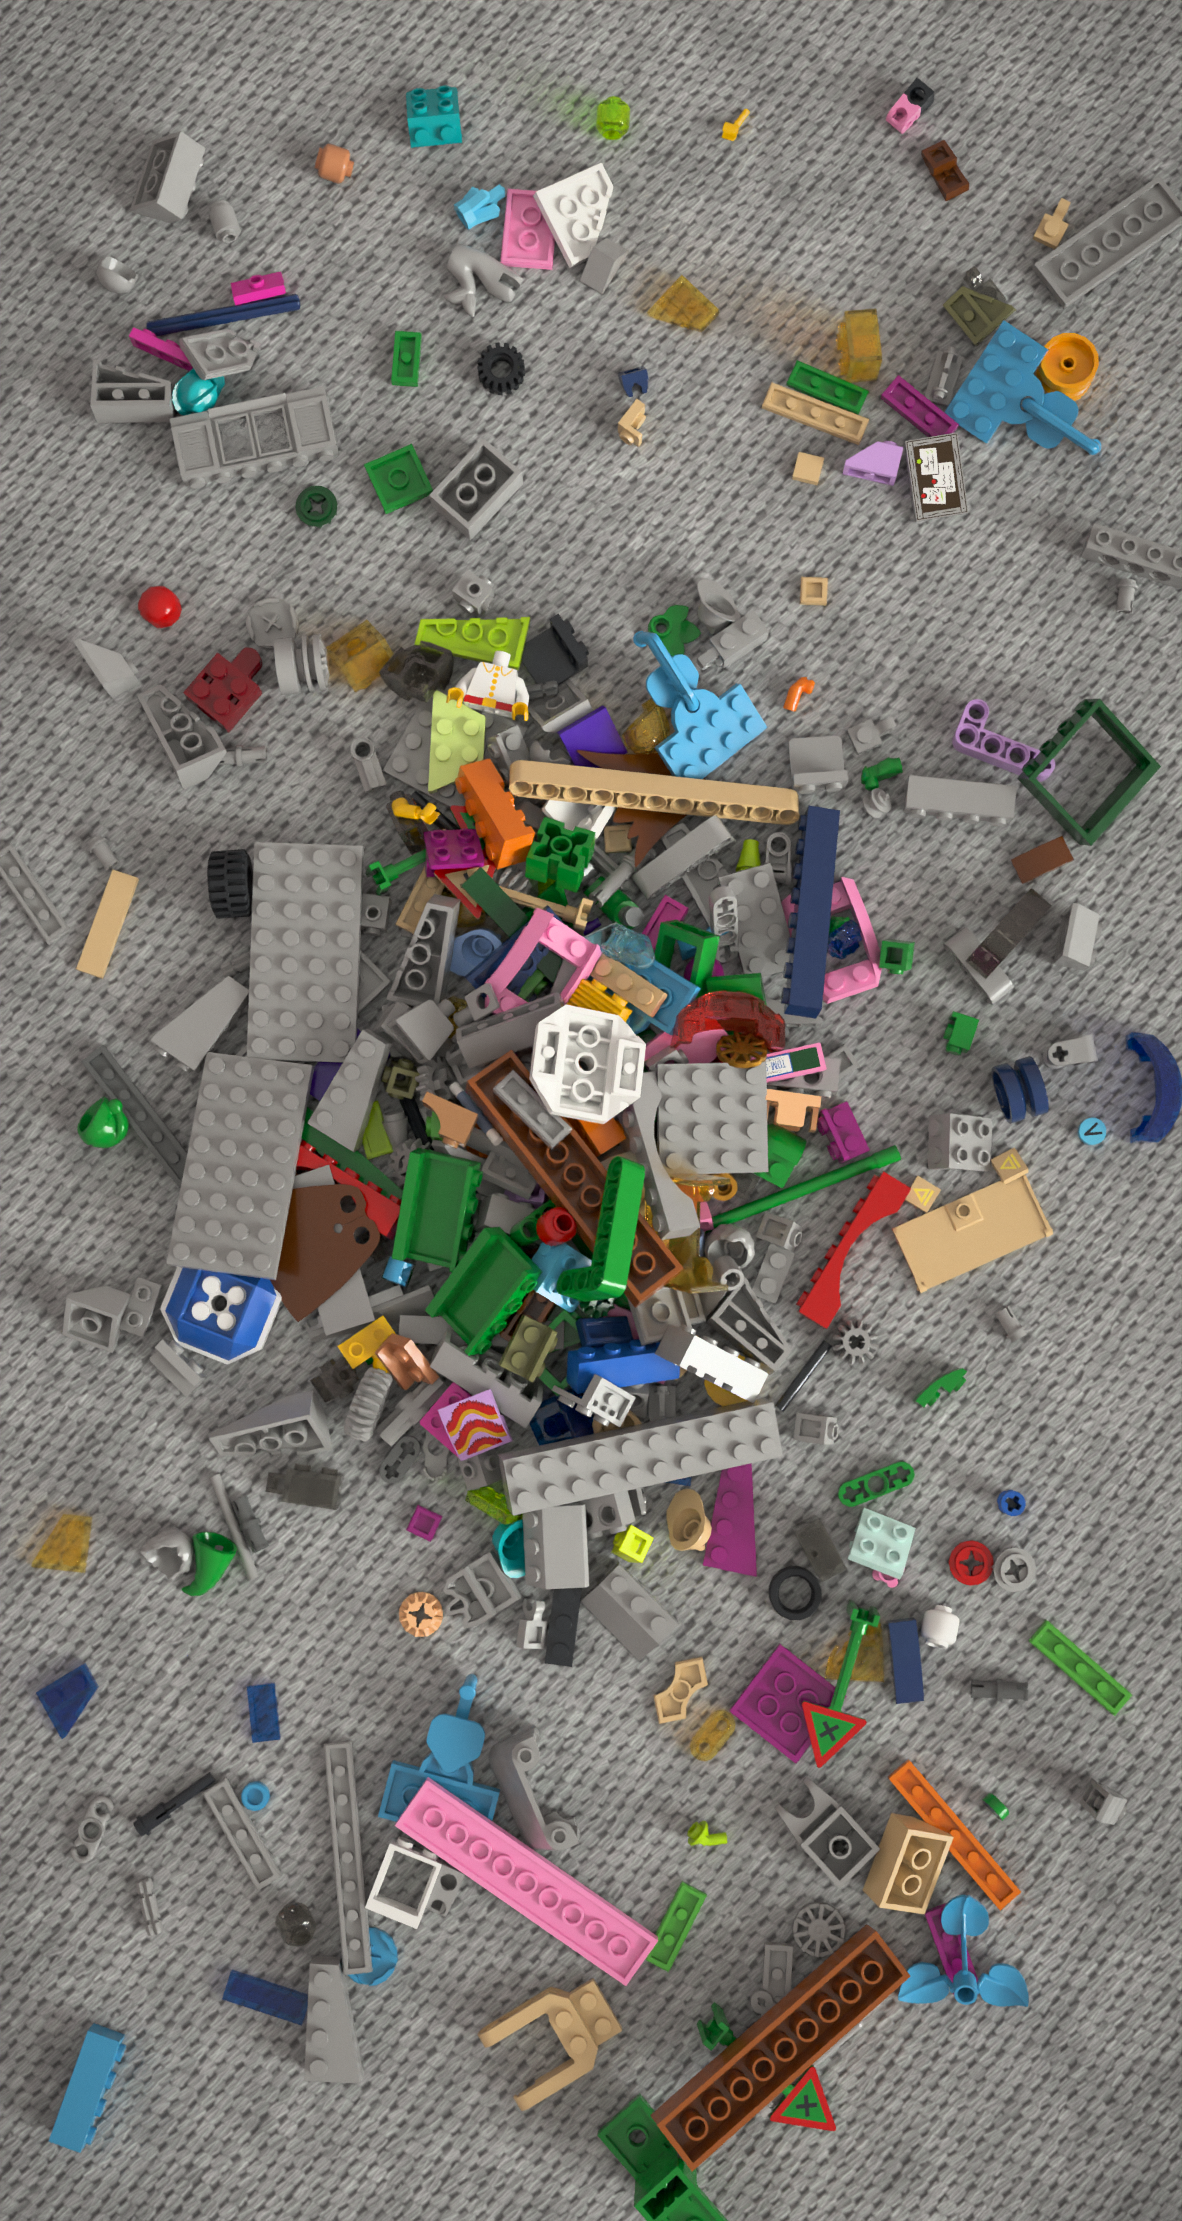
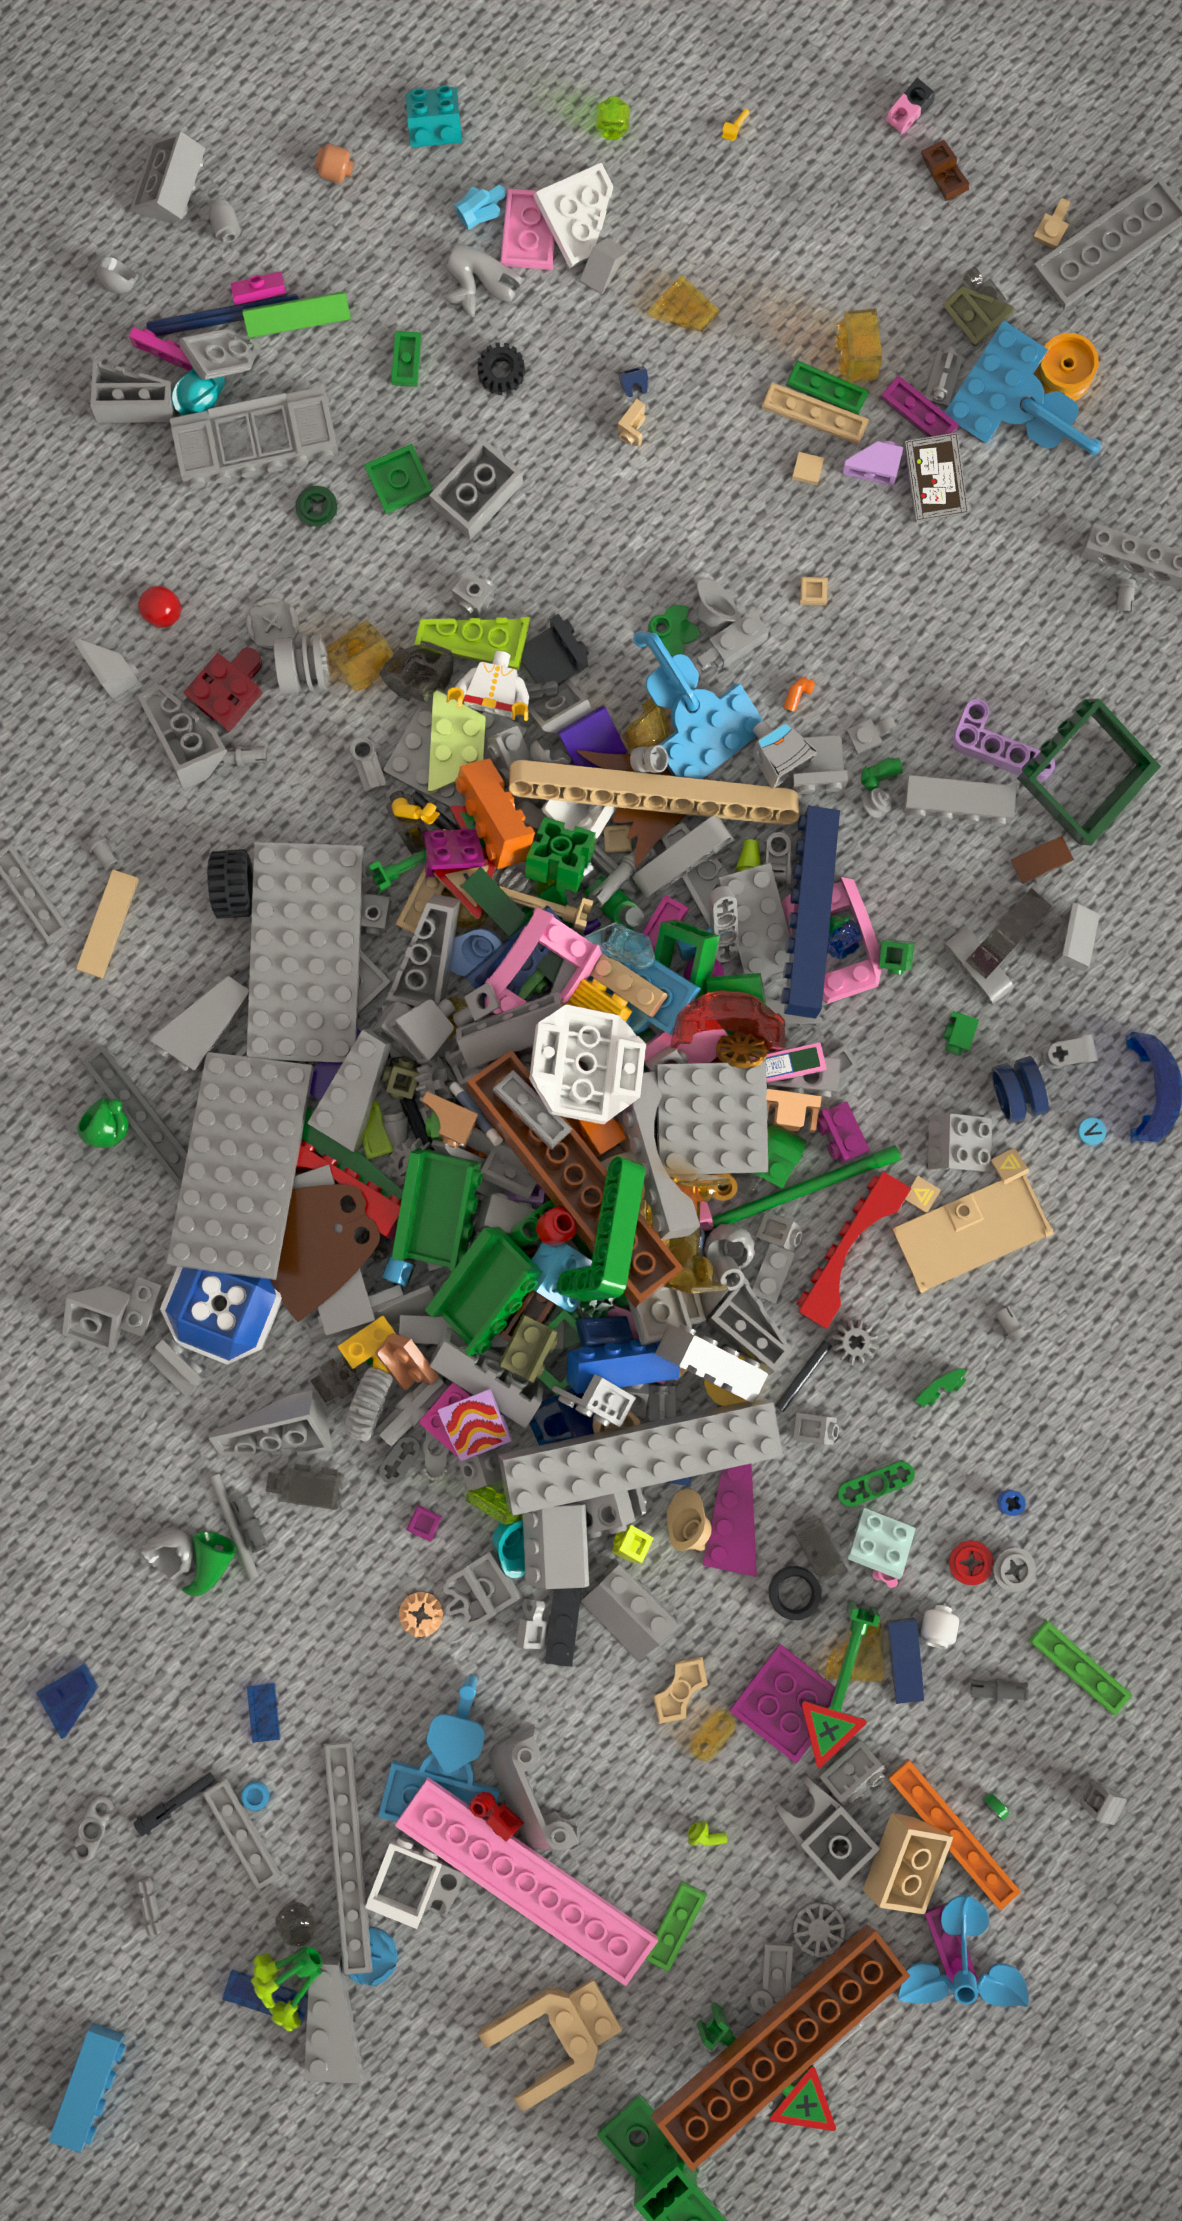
clear yellow wing [31,1514,92,1573] -> none
none -> bright green tile [243,291,351,338]
none -> plant [251,1946,323,2031]
none -> red plate [470,1792,524,1842]
none -> light grey wheel [630,745,668,773]
none -> light grey torso [752,720,818,789]
none -> light grey bracket [819,1740,887,1807]

